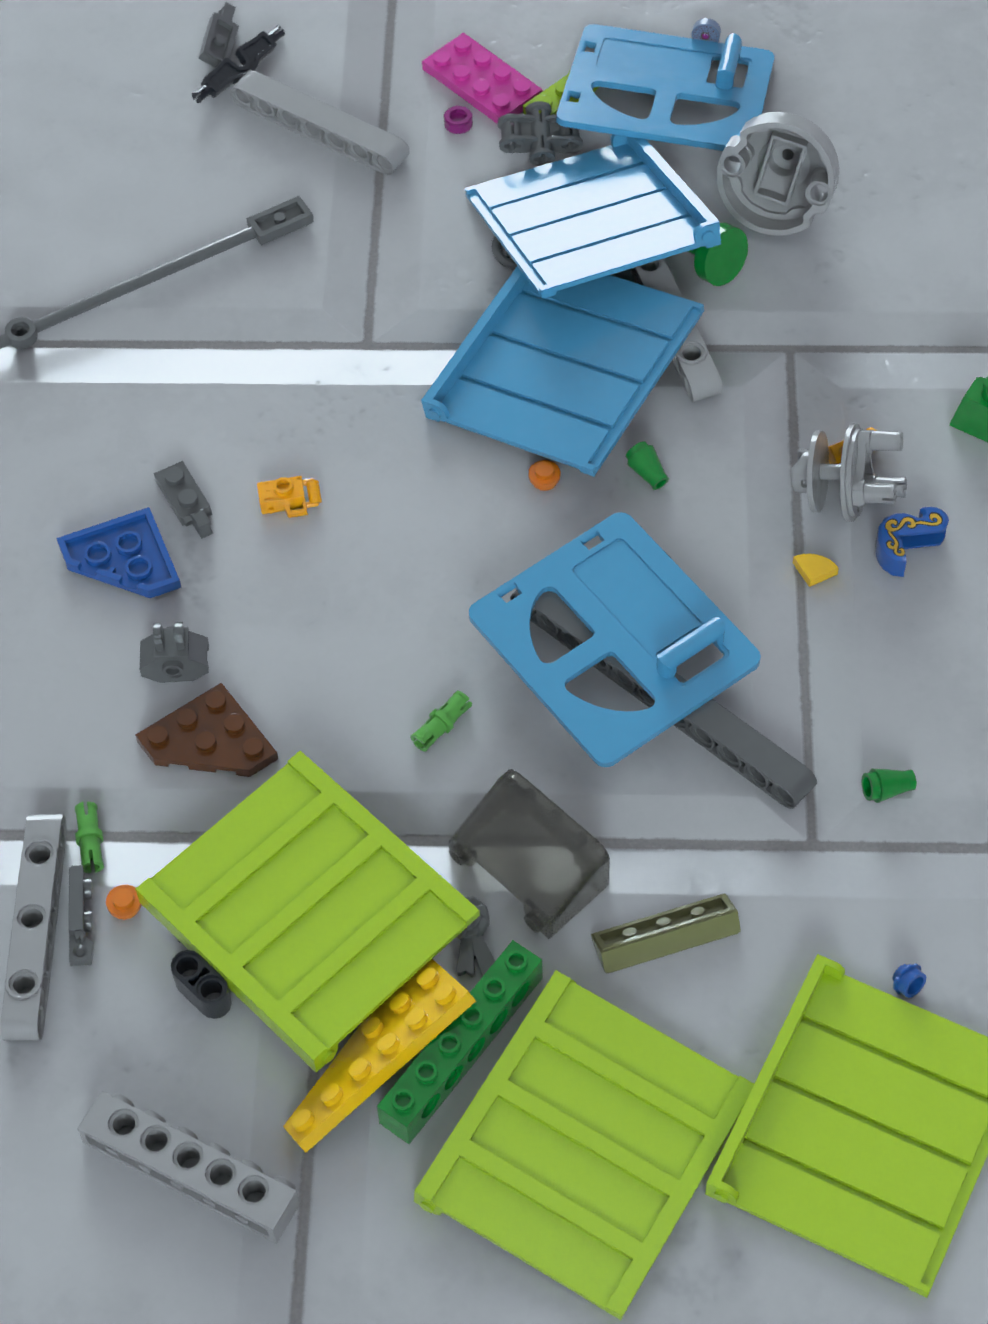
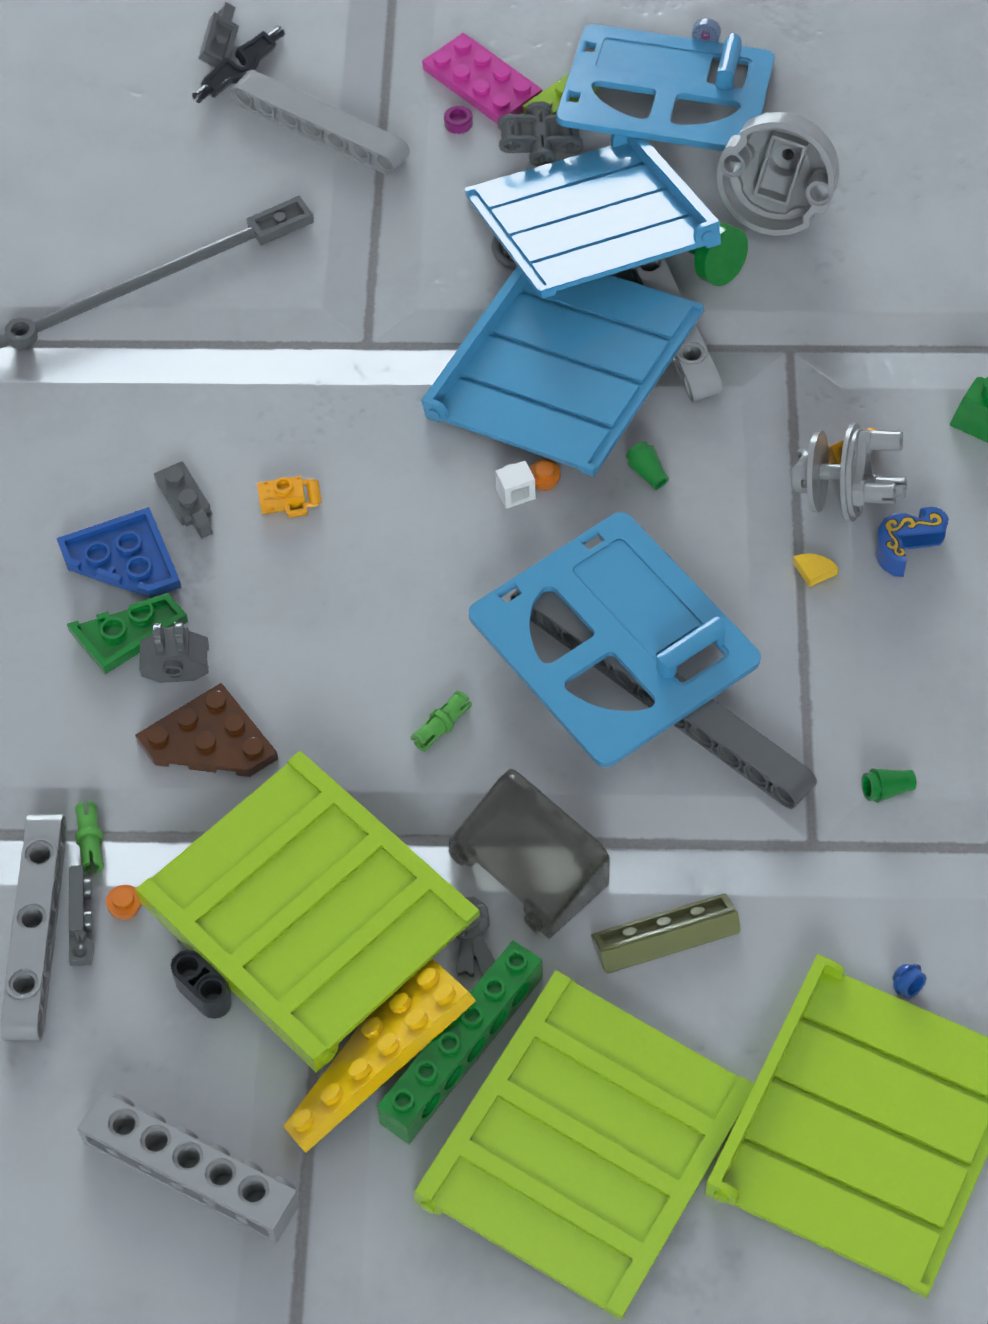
none -> green wing [67,593,188,675]
none -> white plate [495,461,536,509]

